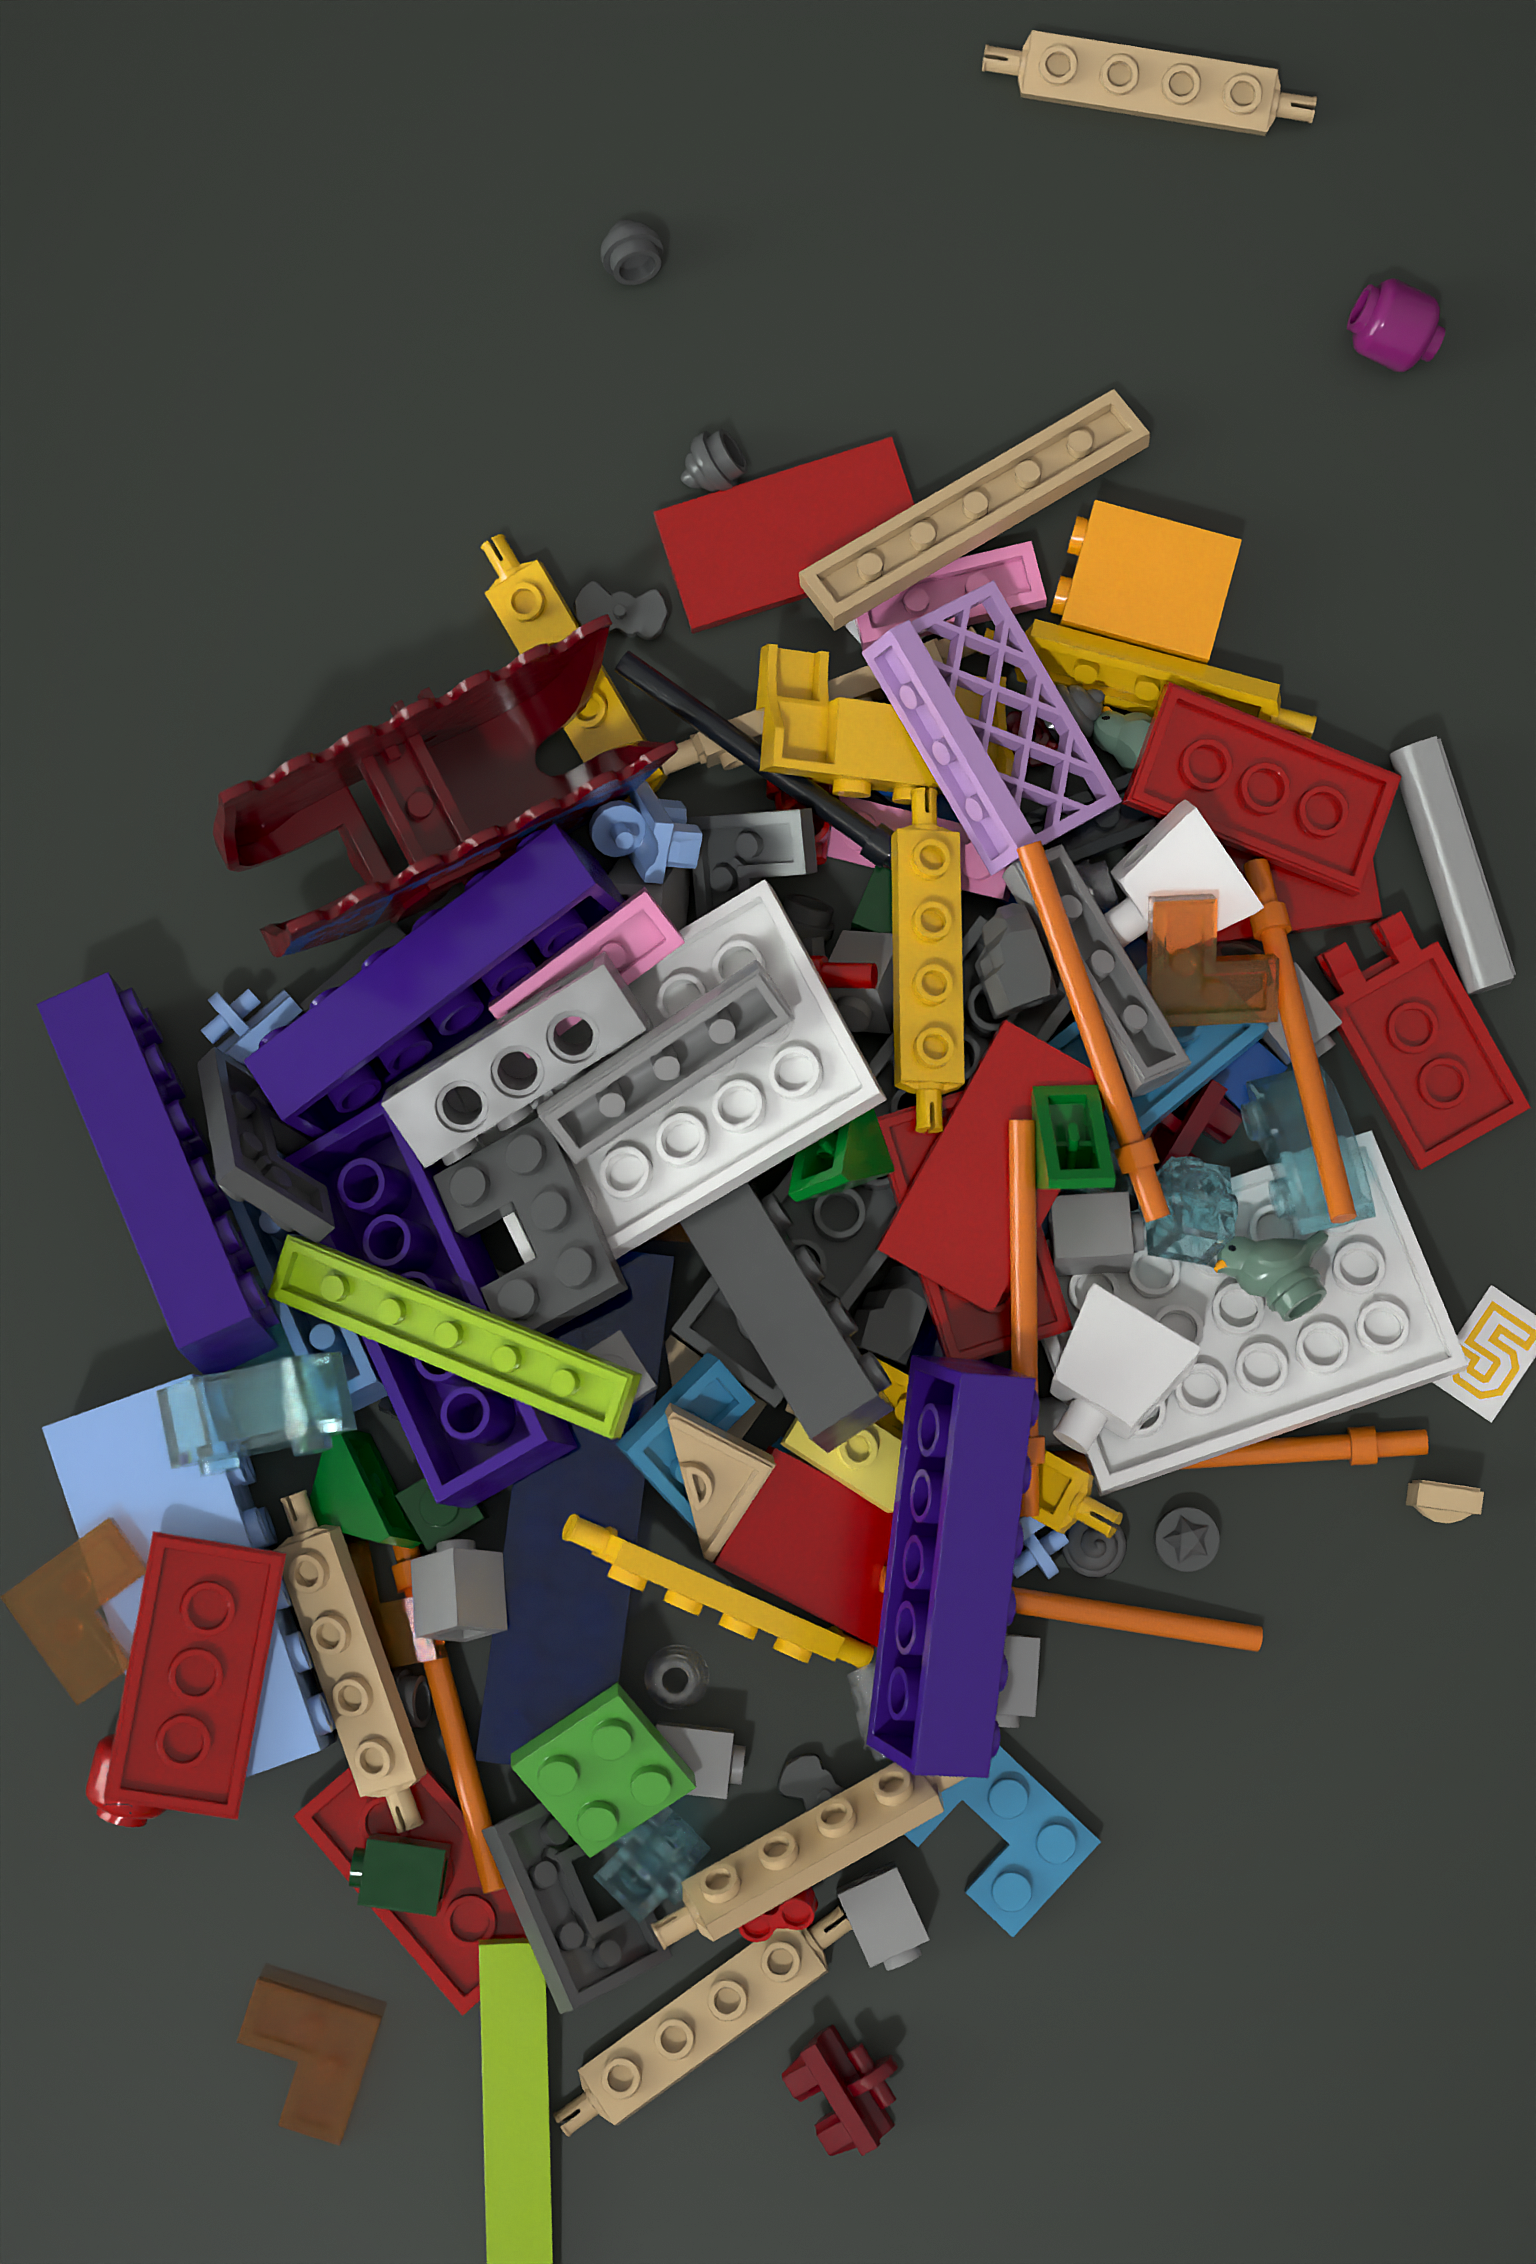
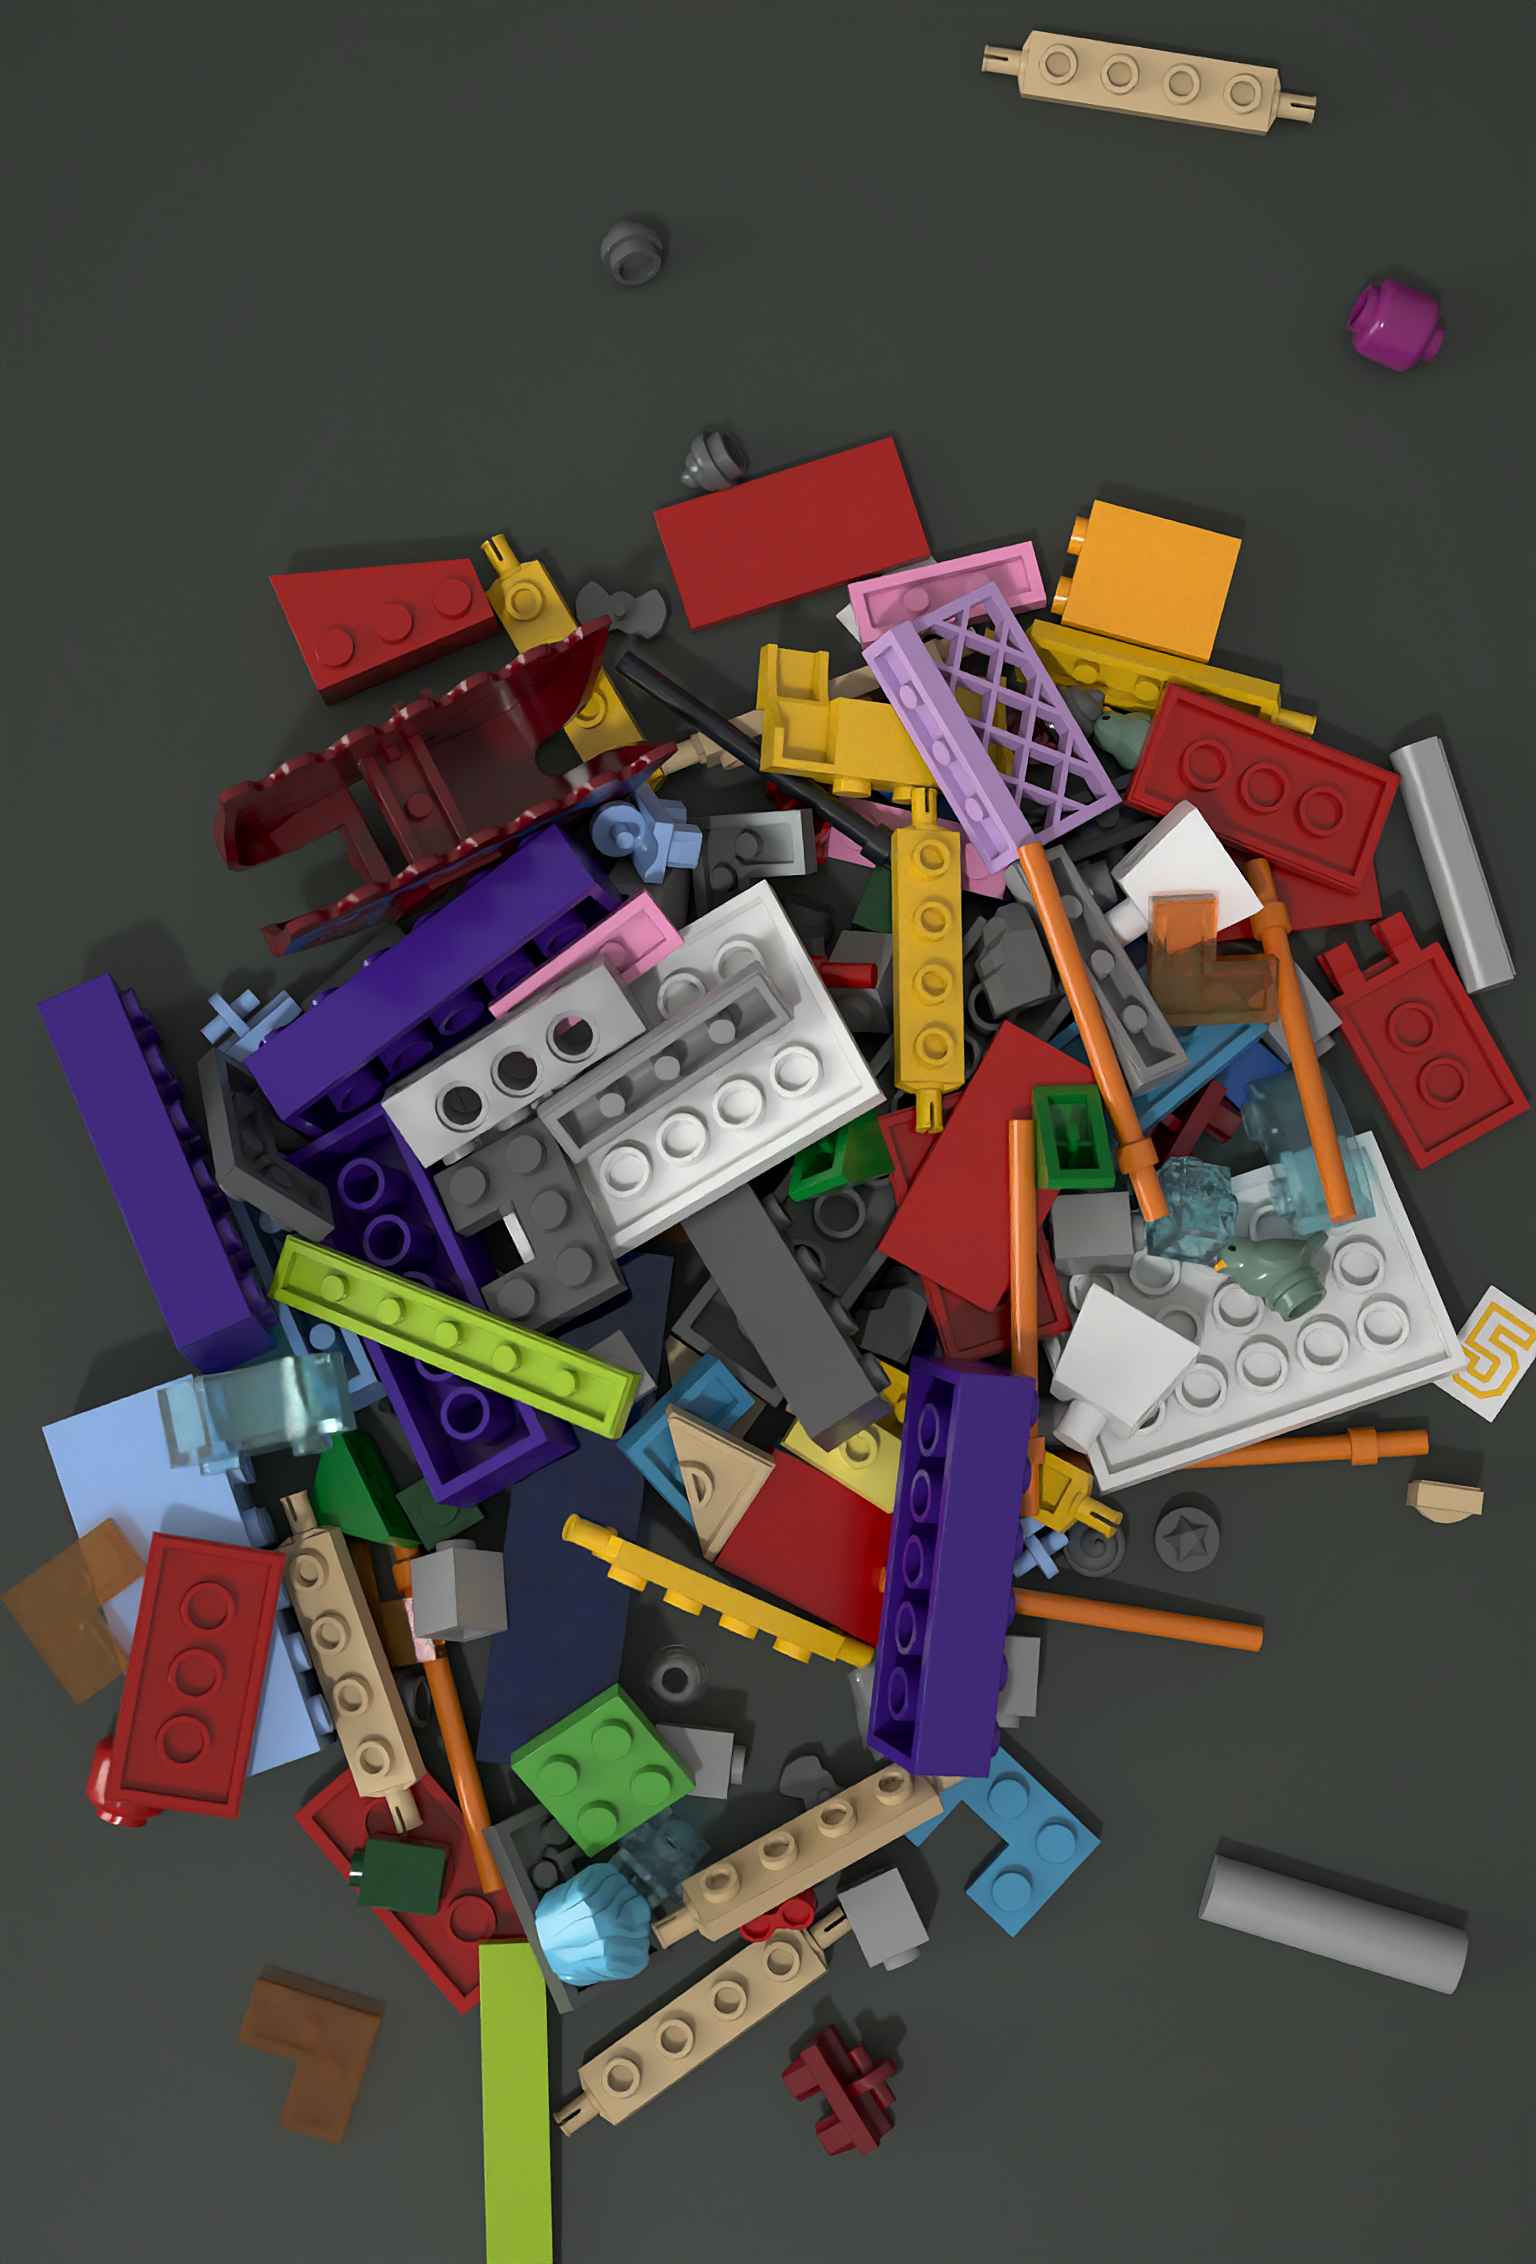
tan plate [799,389,1150,631] -> none
none -> red wedge [269,558,500,707]
none -> medium azure hair [535,1863,651,1986]
none -> light grey brick [1197,1854,1468,1995]

